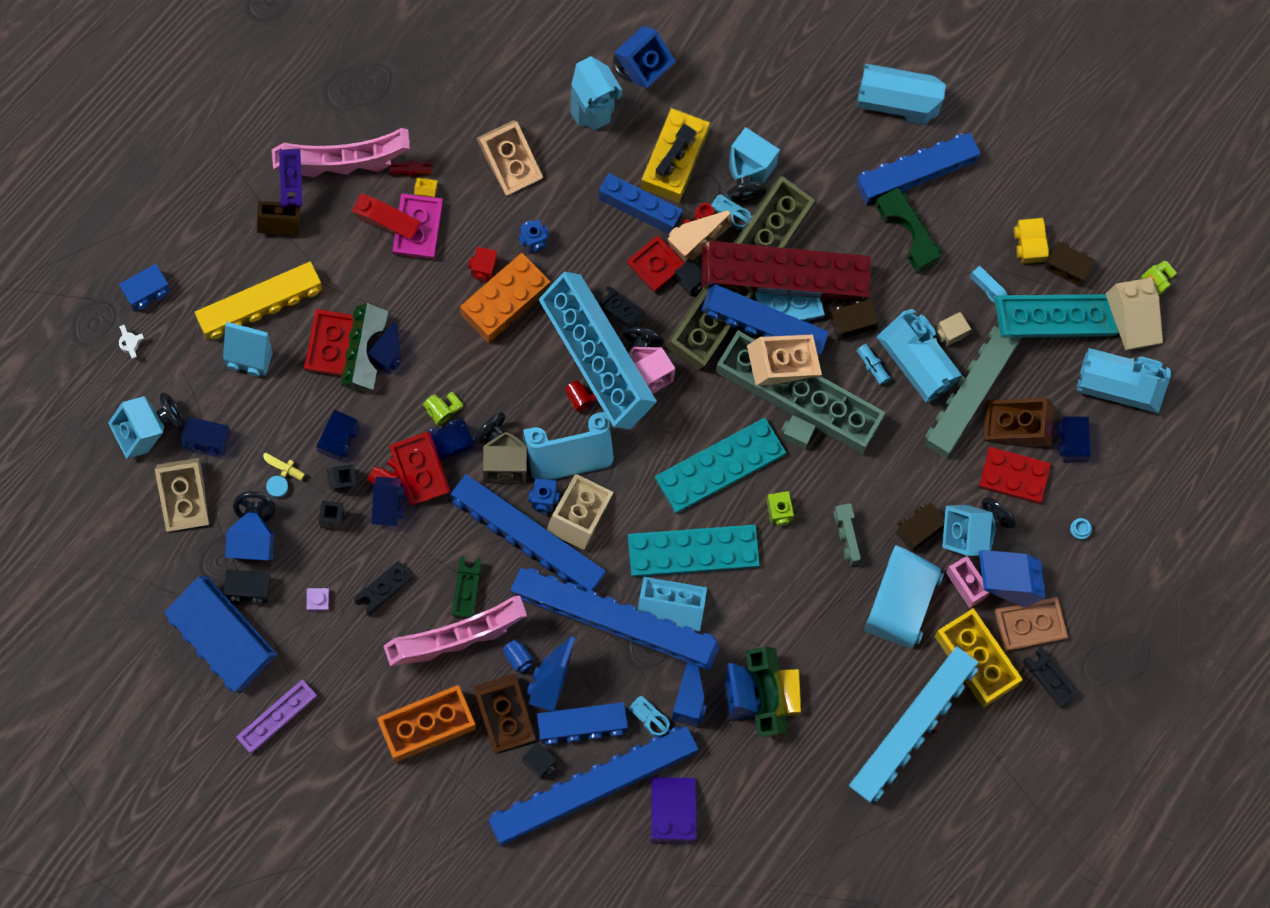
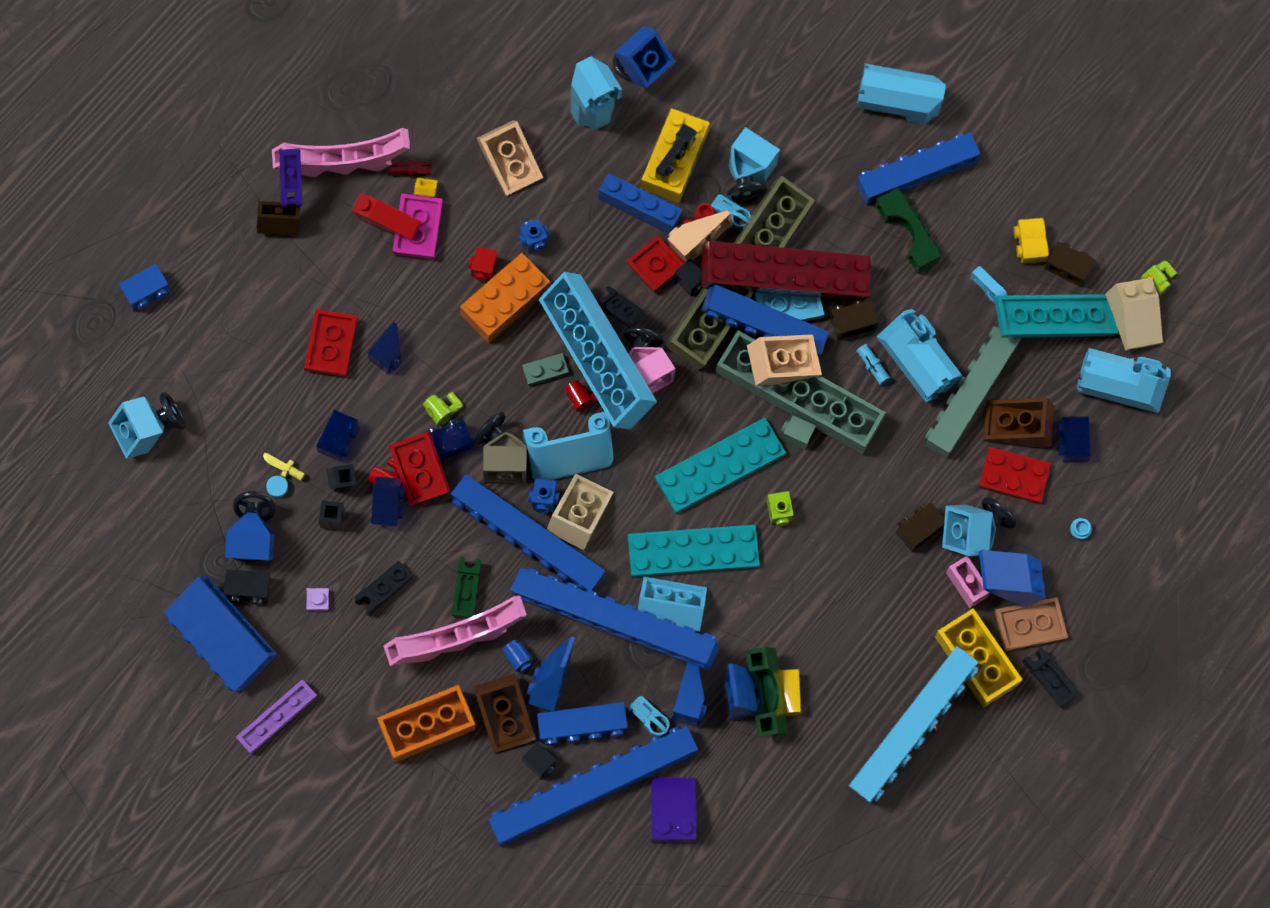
white piece [119,325,144,359] -> none
tan slope [155,458,209,532] -> none
clear blue brick [181,416,231,457] -> none
yellow brick [195,261,322,340] -> none
medium azure slope [223,322,273,377] -> none
arch [341,303,388,393] -> none
sand green plate [833,504,861,567] -> none
medium azure windscreen [864,545,944,649] -> none
tan brick [936,312,971,347] -> none
none -> sand green plate [522,353,569,386]

